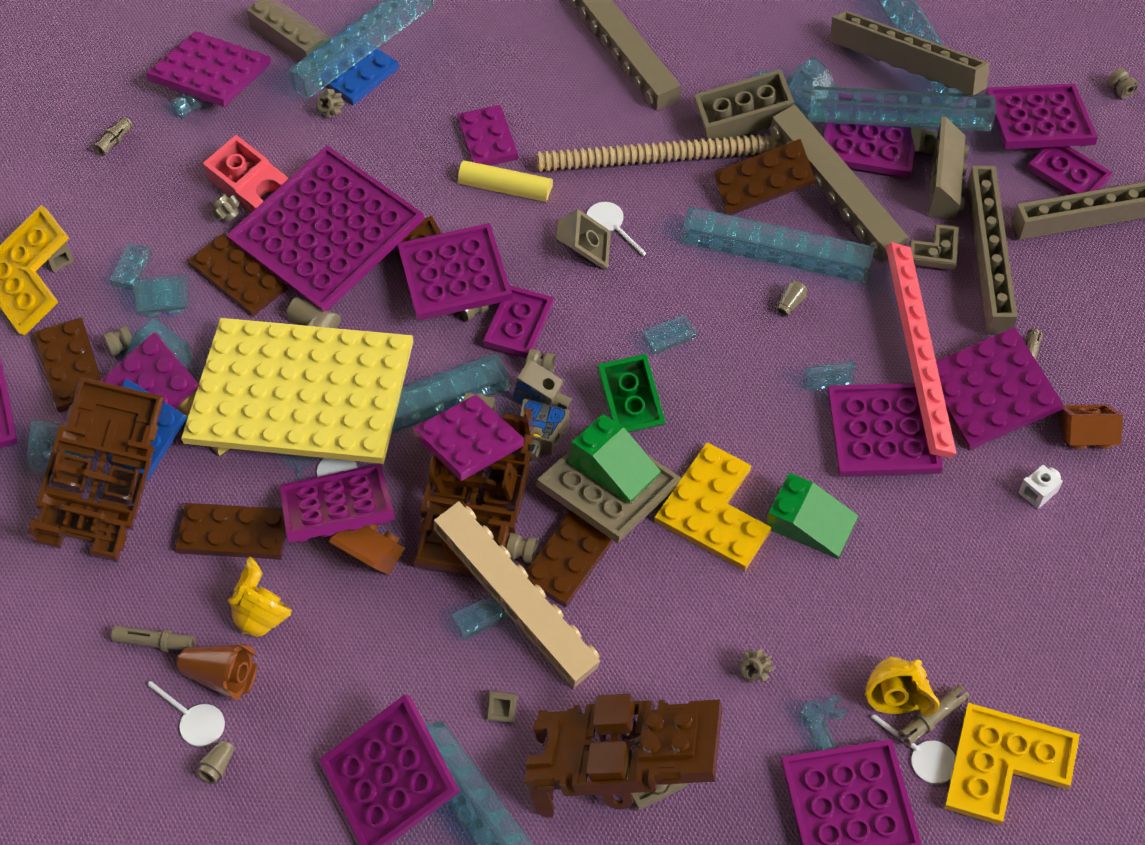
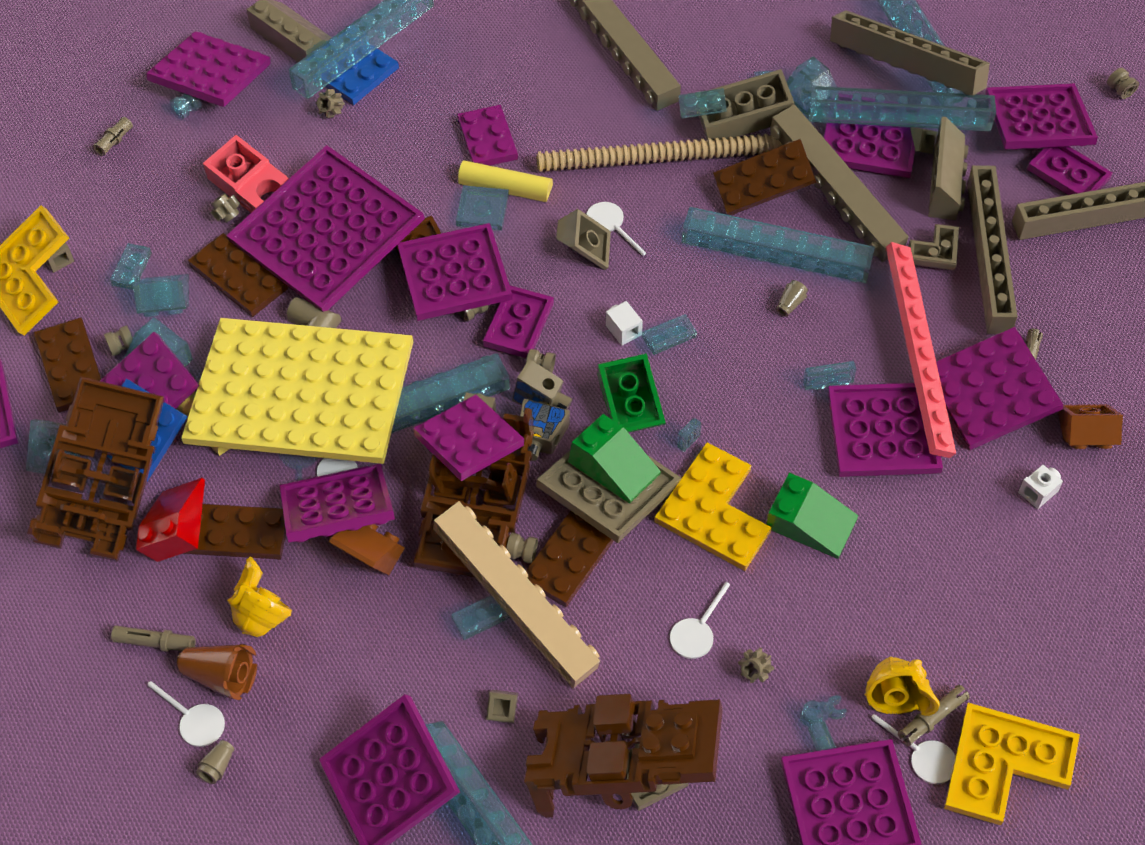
none -> red slope [136,478,205,562]
none -> clear light blue tile [456,185,509,231]
none -> white brick [606,301,643,346]
none -> white piece [670,582,730,659]
none -> clear light blue tile [677,418,702,452]
none -> clear light blue plate [679,88,727,118]

